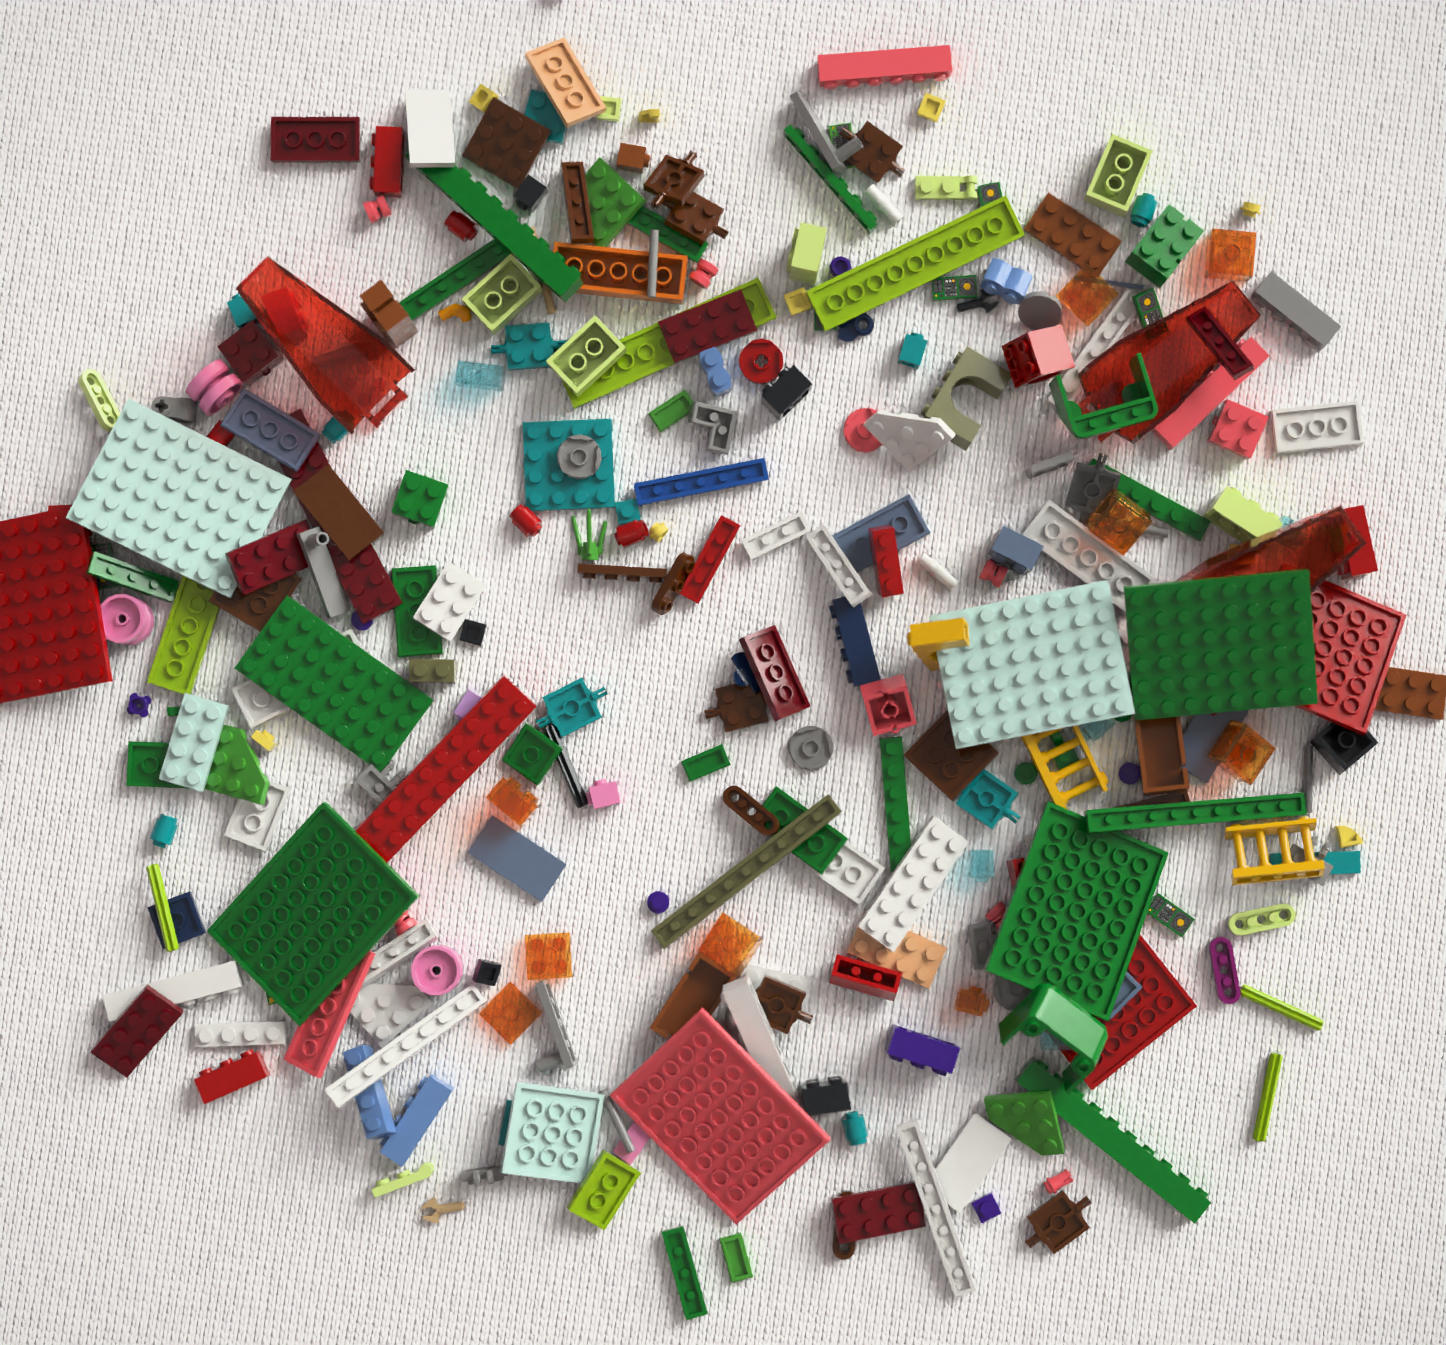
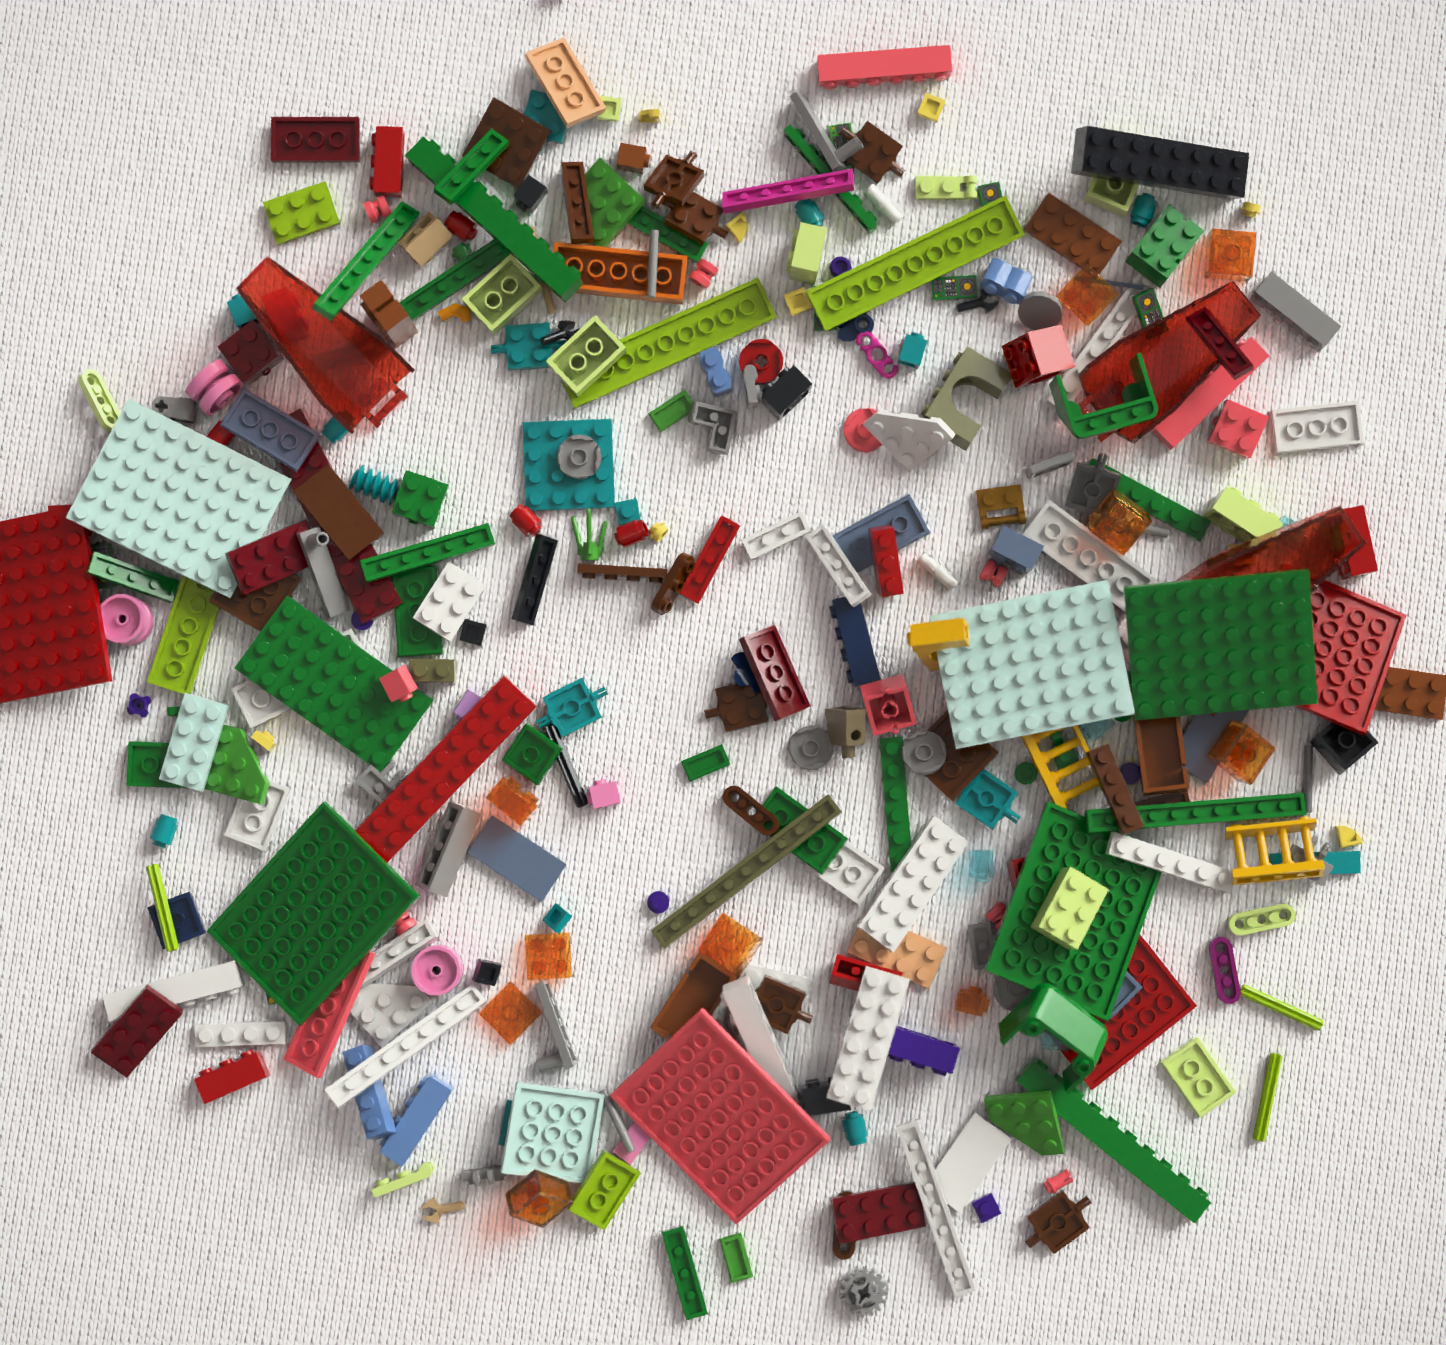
white tile [405,90,455,168] -> none
clear light blue brick [455,361,504,392] -> none
light yellow plate [468,83,499,113] -> none
blue plate [634,458,769,506] -> none
dark red plate [658,289,757,364] -> none
tile [1147,893,1195,937] -> none
none -> lime plate [263,181,341,245]
none -> green plate [312,201,420,321]
none -> teal piece [349,465,399,506]
none -> green plate [359,523,495,583]
none -> coral brick [379,665,418,702]
none -> tan brick [398,212,453,267]
none -> light grey brick [415,801,482,897]
none -> green plate [434,128,509,205]
none -> green plate [451,242,472,261]
none -> clear orange brick [505,1169,573,1228]
none -> black plate [511,534,558,626]
none -> black bar [540,320,580,346]
none -> teal plate [542,903,572,934]
none -> dark pink plate [722,169,854,214]
none -> light yellow tile [725,211,747,244]
none -> light grey hinge [743,364,761,409]
none -> teal brick [794,199,825,227]
none -> dark tan torso [825,706,866,758]
none -> white plate [827,966,910,1112]
none -> light grey gear [839,1266,888,1317]
none -> dark pink piece [856,332,898,379]
none -> light grey tile [902,730,947,775]
none -> pearl gold plate [976,484,1026,530]
none -> yellowish green brick [1031,867,1109,950]
none -> black brick [1071,126,1250,200]
none -> reddish brown plate [1086,744,1144,836]
none -> white plate [1105,832,1232,893]
none -> yellowish green tile [1160,1036,1236,1118]

